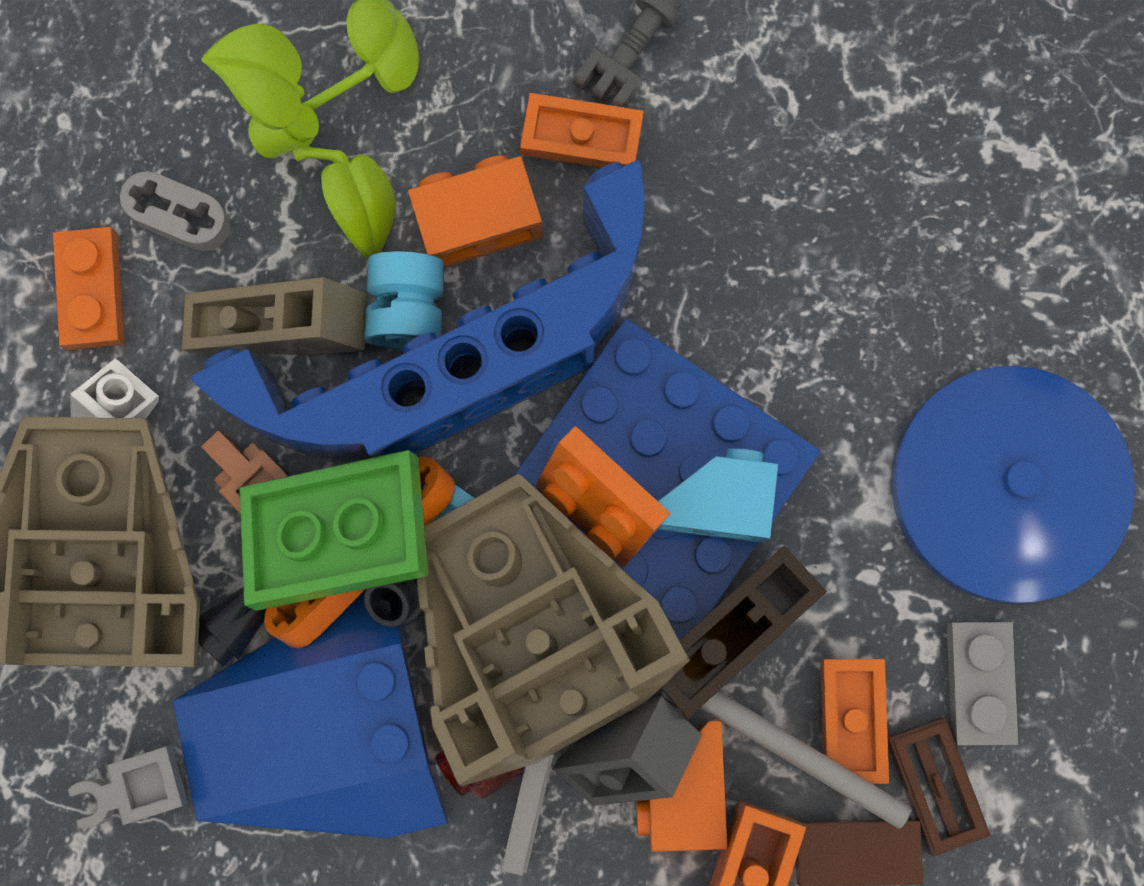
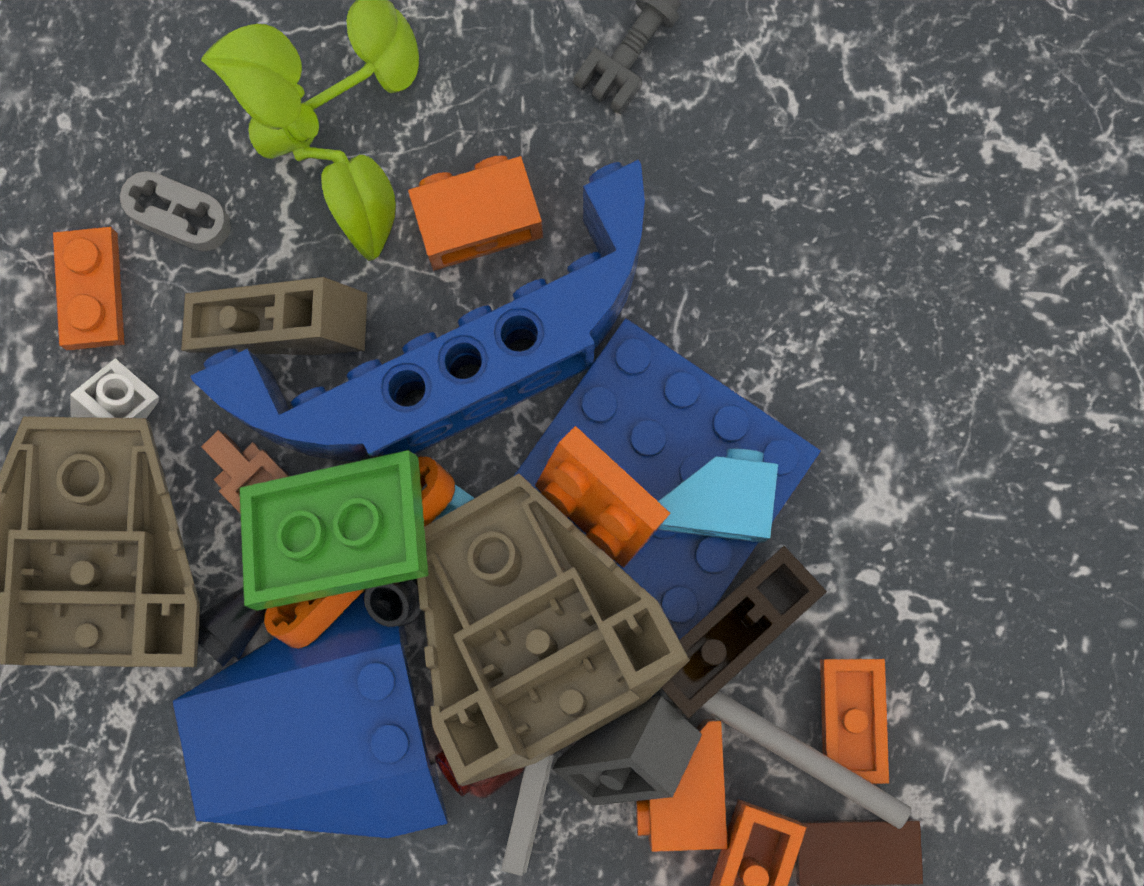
light grey plate [68,745,188,829] -> none
medium azure wheel [364,251,445,350] -> none
orange plate [520,93,644,168] -> none
reddish brown tile [888,717,991,857] -> none
blue dish [891,366,1135,604] -> none
light grey plate [947,622,1018,745] -> none

